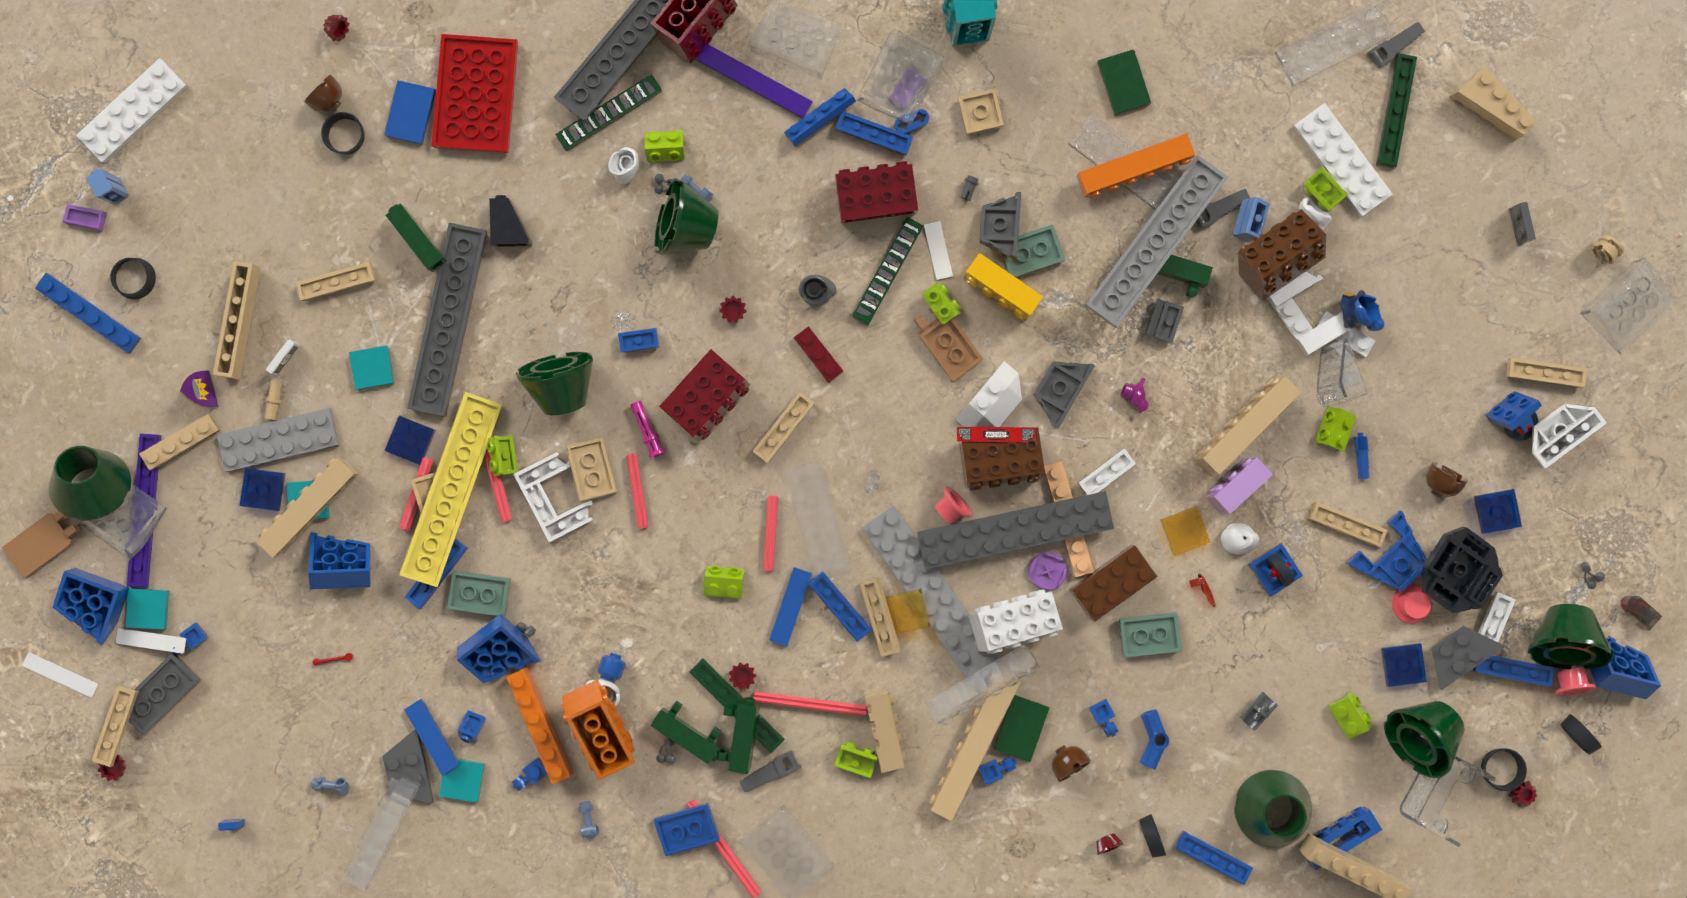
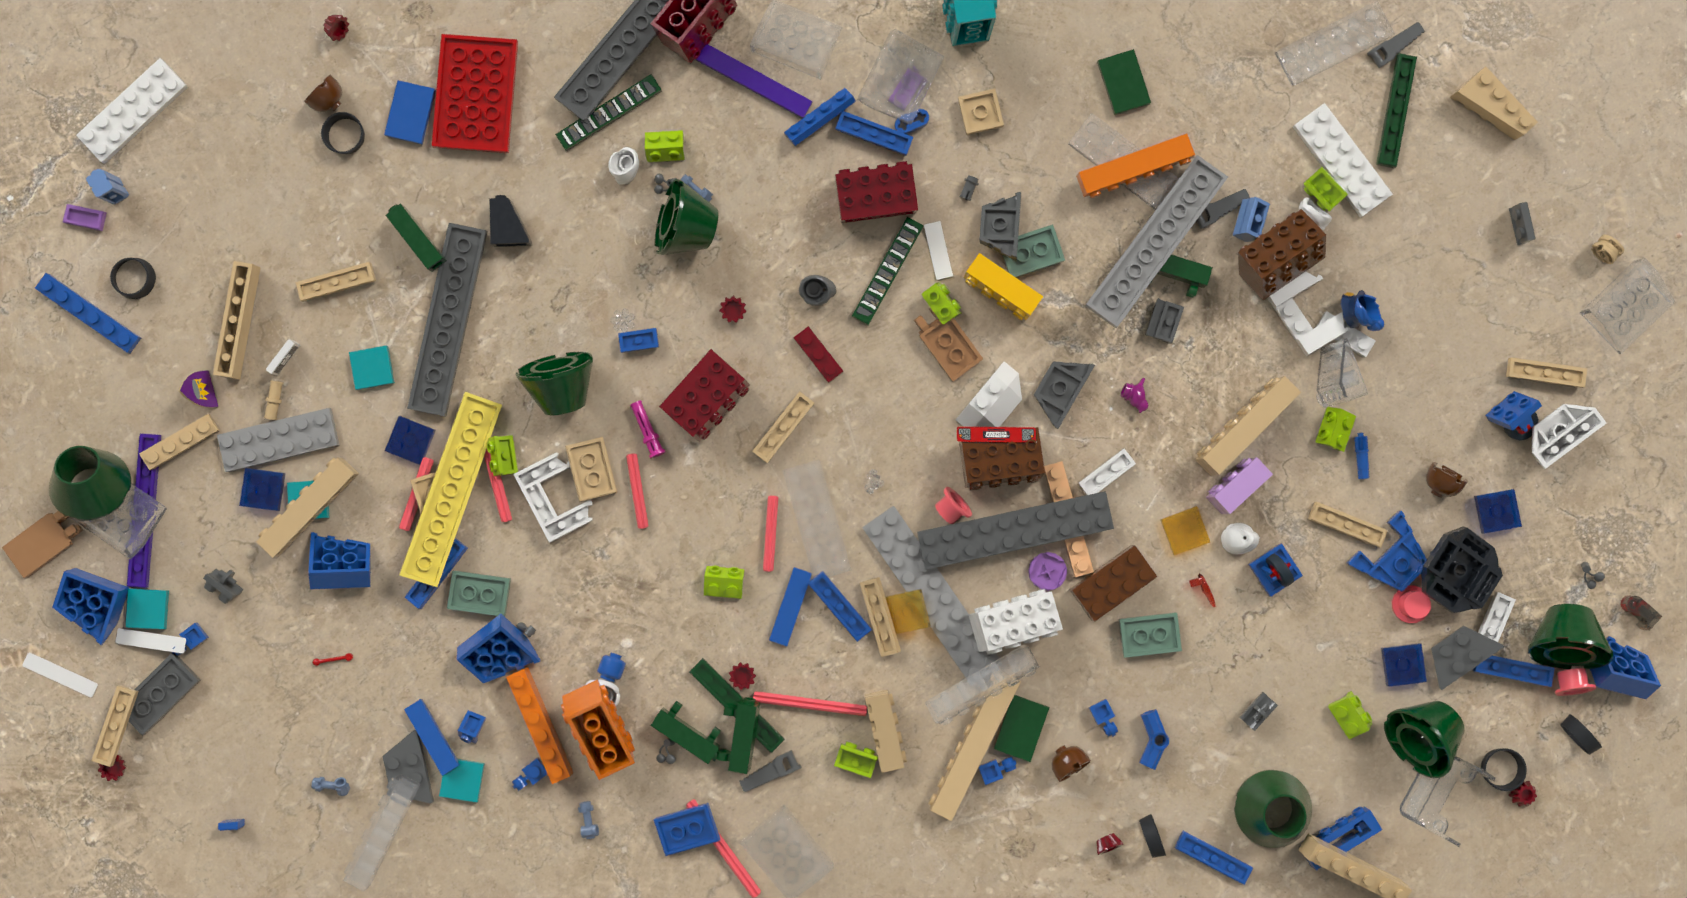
none -> dark grey hips [203,569,244,604]

